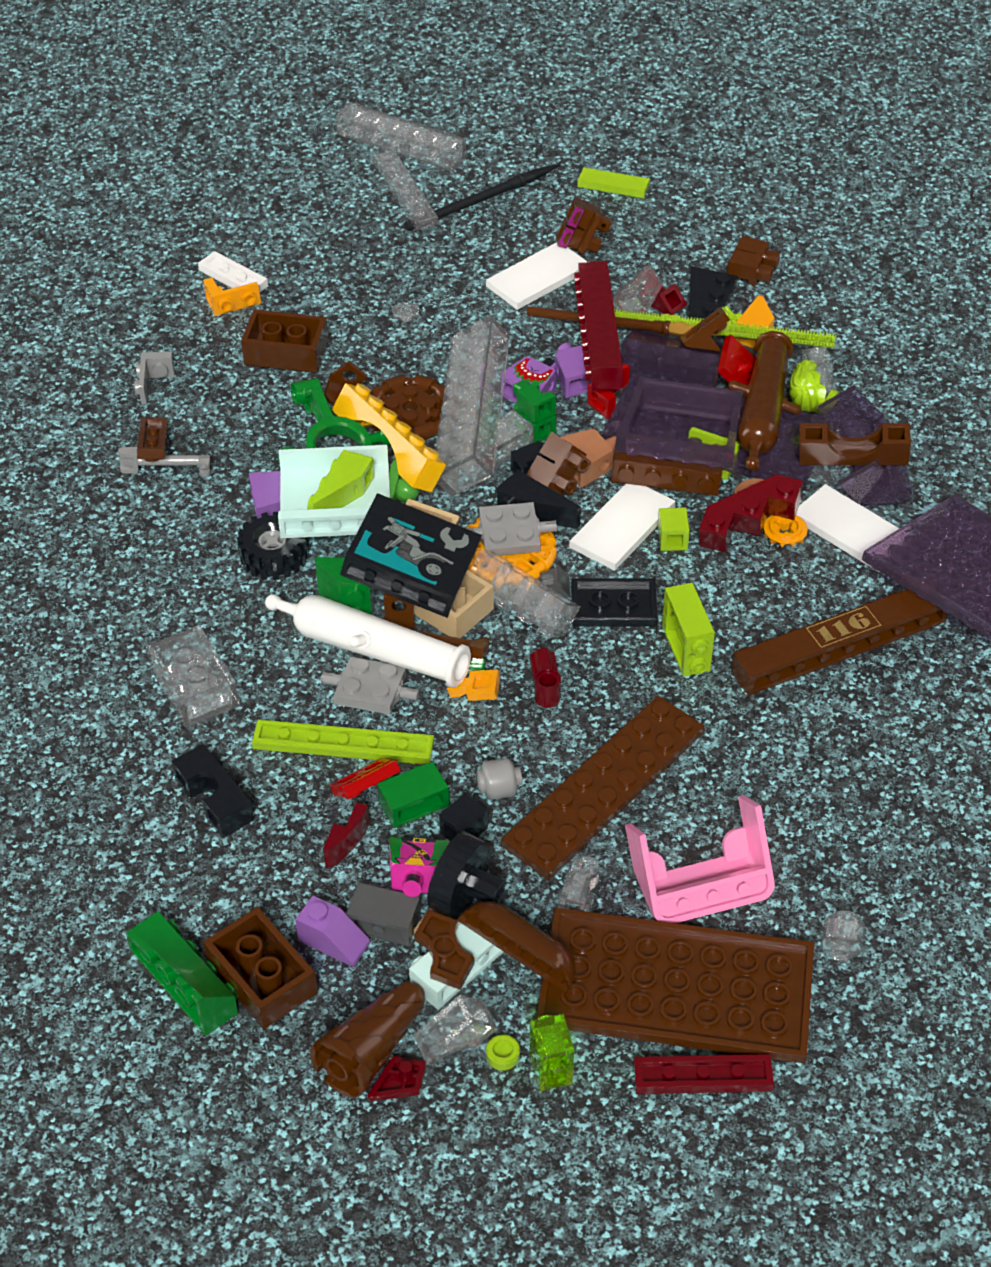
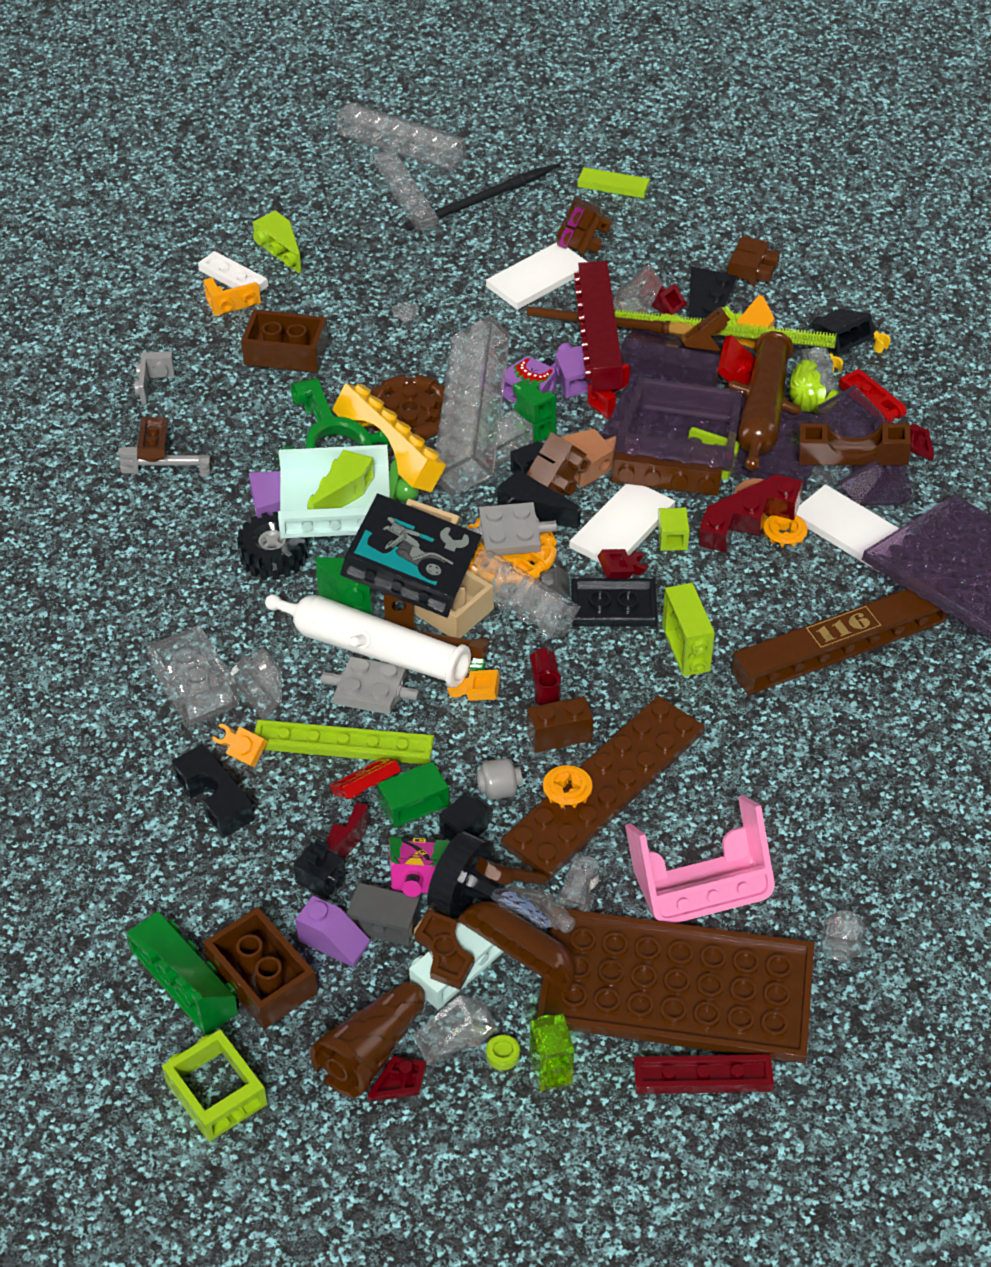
reddish brown bracket [324,361,367,406] -> none
none -> lime window [162,1029,268,1142]
none -> light orange plate [212,724,268,768]
none -> clear slope [227,648,282,720]
none -> lime slope [253,211,301,273]
none -> black brick [293,839,345,899]
none -> reddish brown piece [475,857,547,885]
none -> clear arm [491,888,575,933]
none -> reddish brown brick [527,696,593,753]
none -> light orange gear [543,765,592,809]
none -> dark red plate [597,549,649,579]
none -> black torso [813,309,890,376]
none -> red plate [839,369,907,424]
none -> dark red piece [910,424,934,461]

